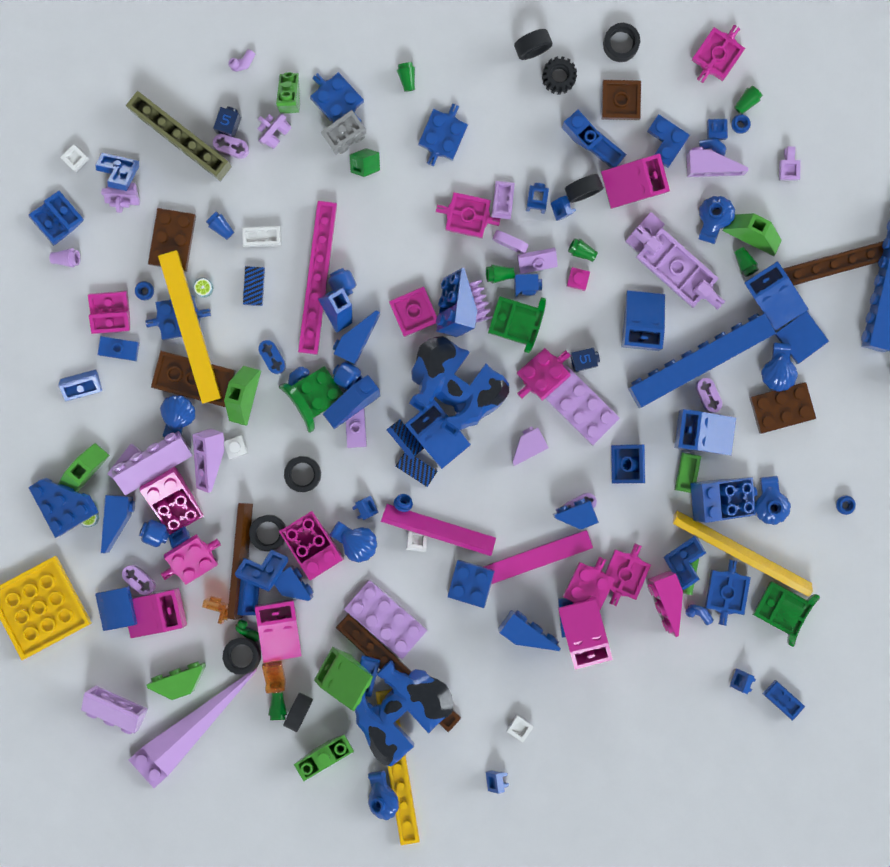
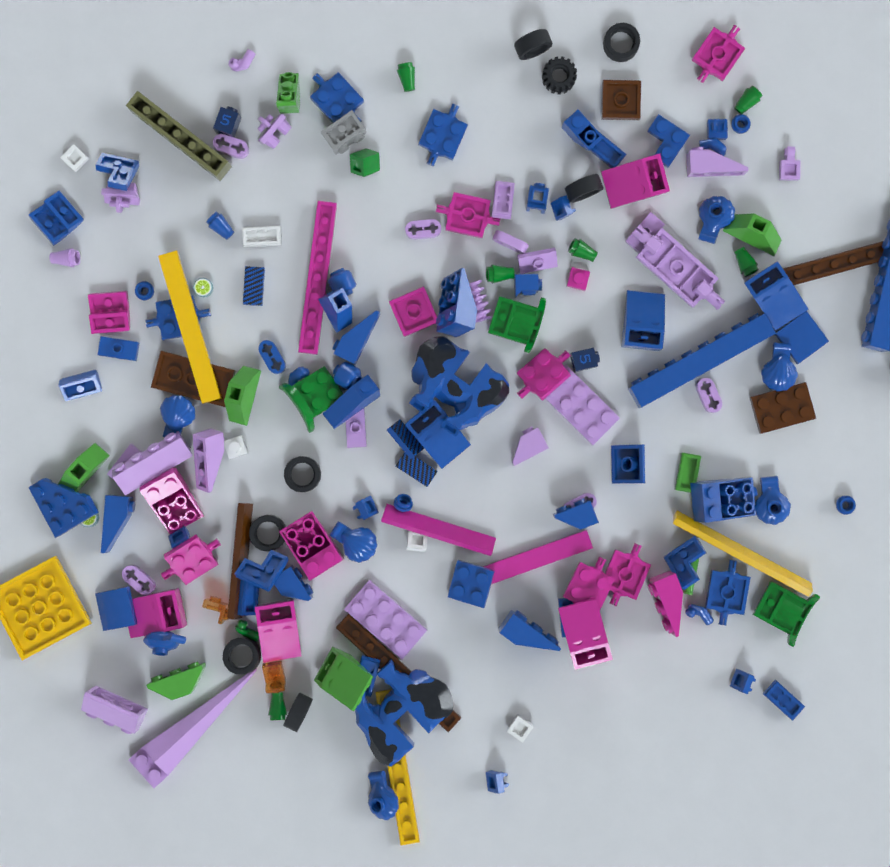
blue head [139,519,169,547] -> none
reddish brown plate [148,208,196,271] -> none
bright green slope [294,734,354,782] -> none
slope [674,409,736,456] -> none
none -> blue animal [143,631,186,656]
none -> lavender beam [405,219,441,240]

